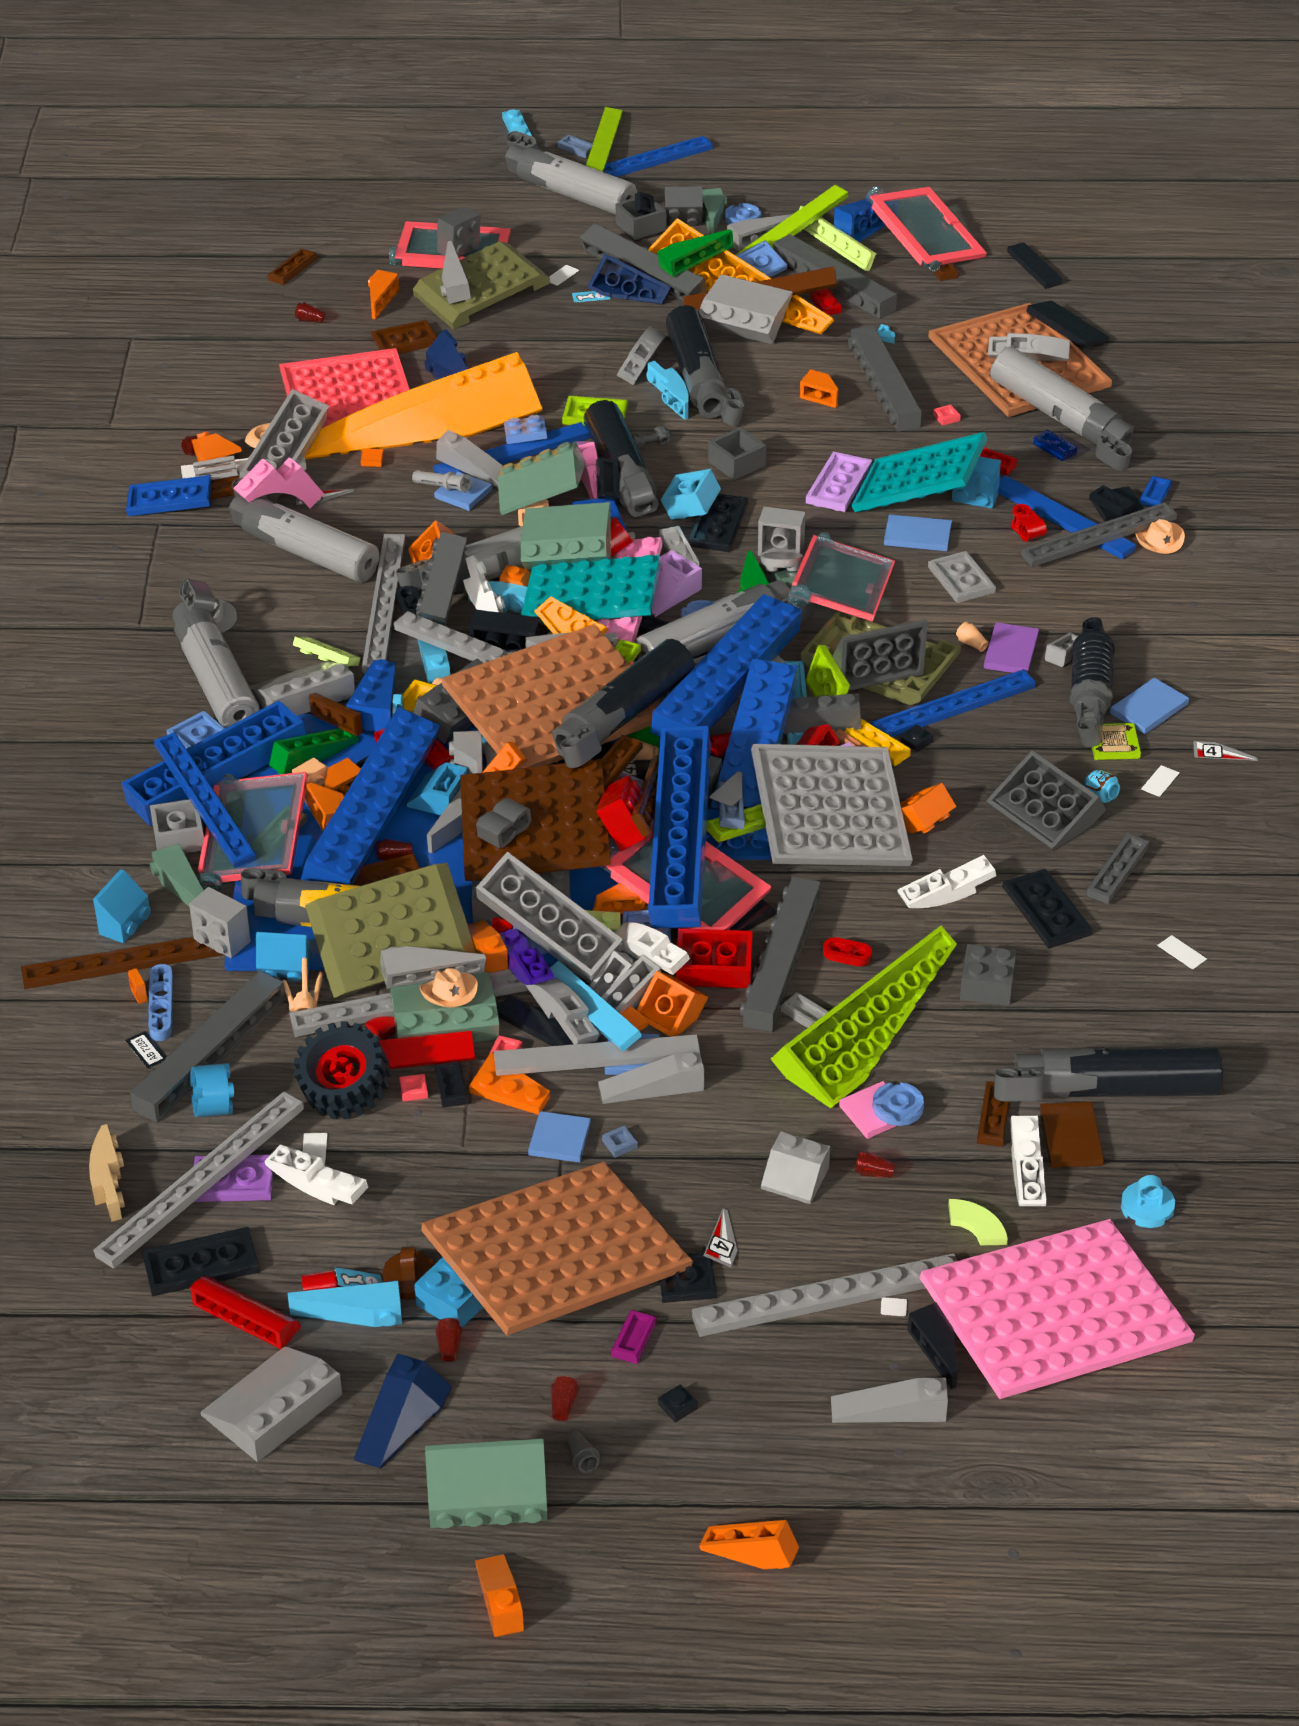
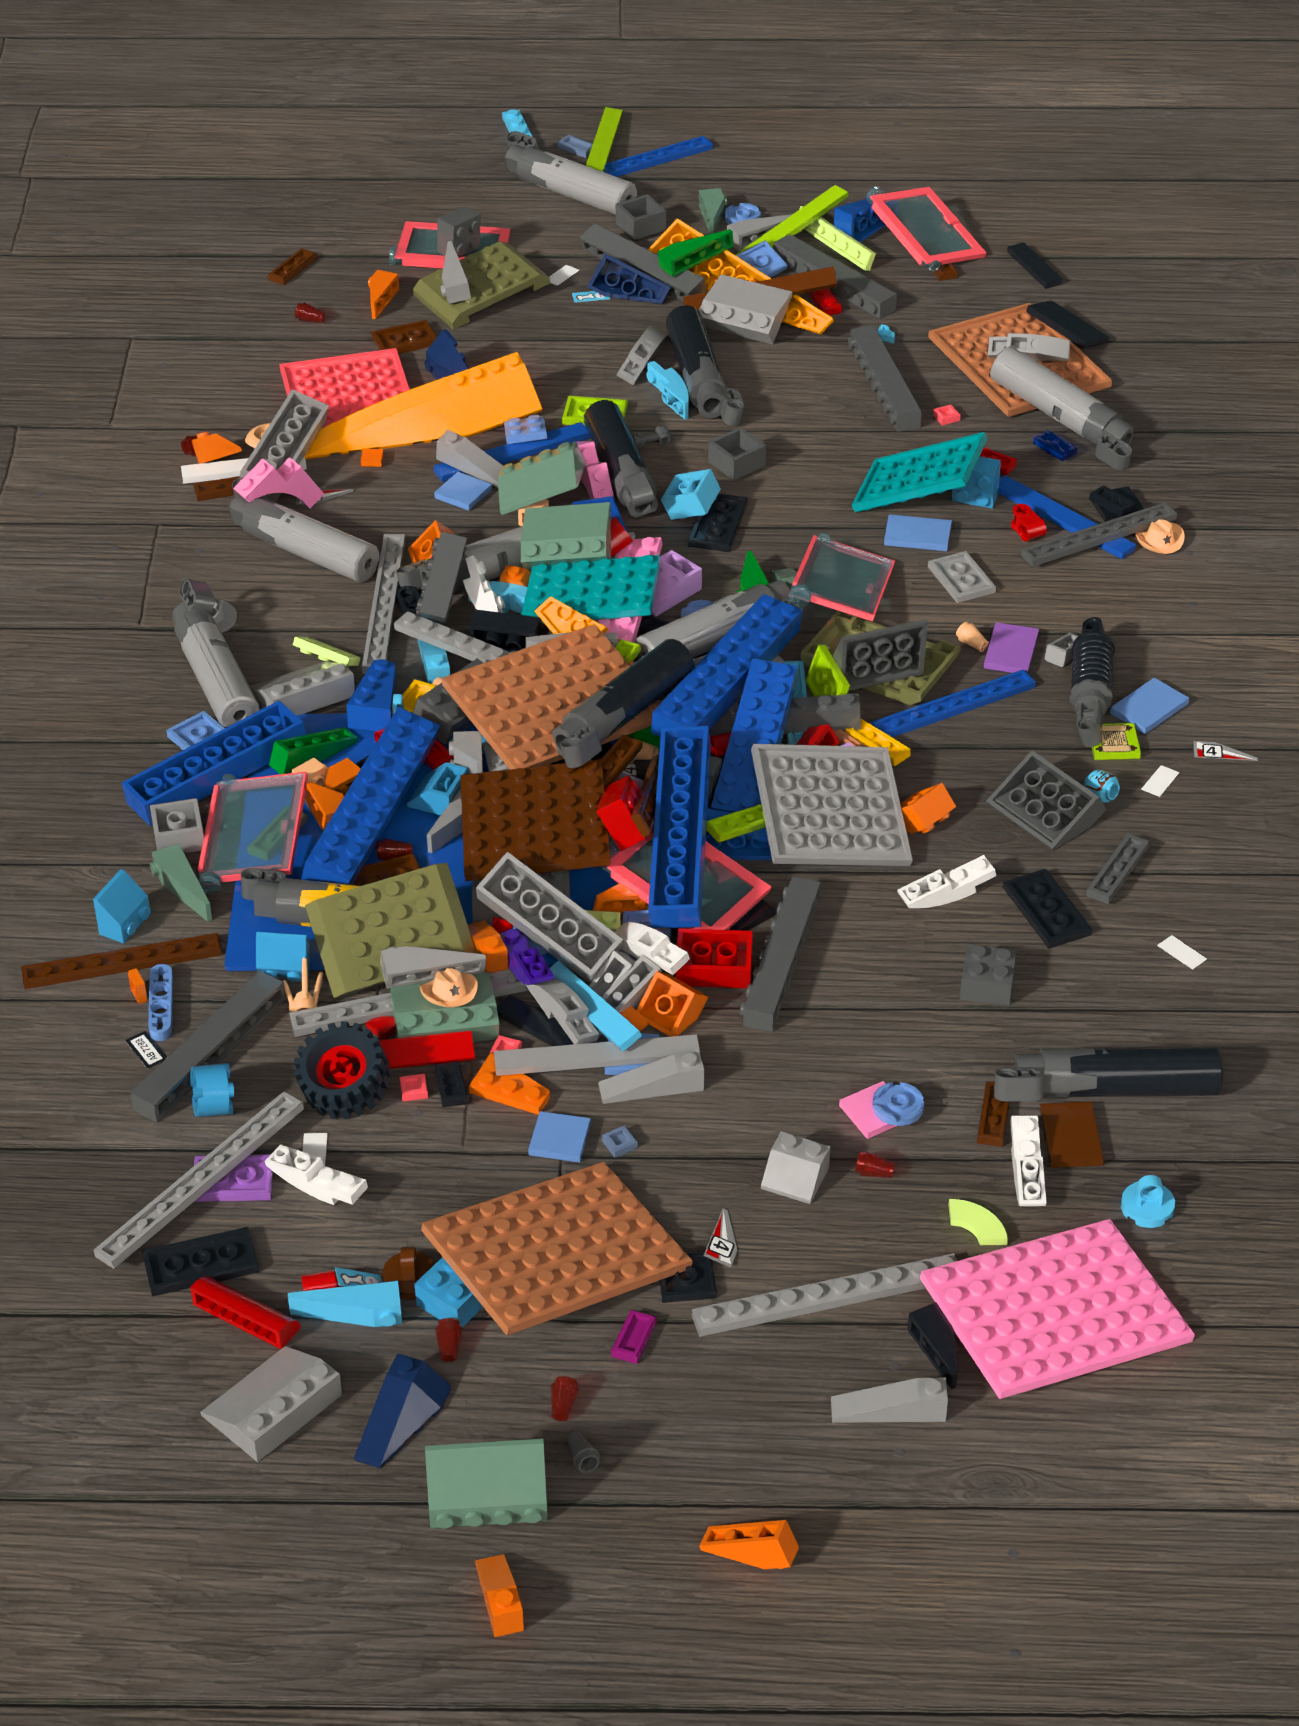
tan slope [89,1124,125,1222] -> none
blue tile [126,475,212,516] -> none
blue tile [154,732,256,868] -> none
light grey brick [189,887,251,958] -> none
light grey tile [193,455,238,481] -> none
reddish brown tile [309,693,363,736] -> none
light grey pin [412,470,471,493] -> none
dark grey brick [476,798,532,848] -> none
orange plate [482,741,526,773] -> none
black tile [596,457,620,501] -> none
black plate [635,192,655,215] -> none
black plate [658,1384,698,1423] -> none
white tile [659,526,699,566] -> none
dark grey piece [664,186,702,225] -> none
light grey sticker [709,771,742,807] -> none
sand blue tile [717,782,745,829] -> none
light grey brick [758,506,805,556] -> none
light grey tile [761,551,803,571] -> none
lime wedge [771,926,957,1108] -> none
light grey tile [781,992,829,1028] -> none
orange slope [800,369,838,408] -> none
lavender plate [806,451,872,512] -> none
red plate [823,937,872,967] -> none
white sticker [881,1297,907,1316] -> none
black plate [901,724,933,752] -> none
blue tile [1140,476,1172,507] -> none

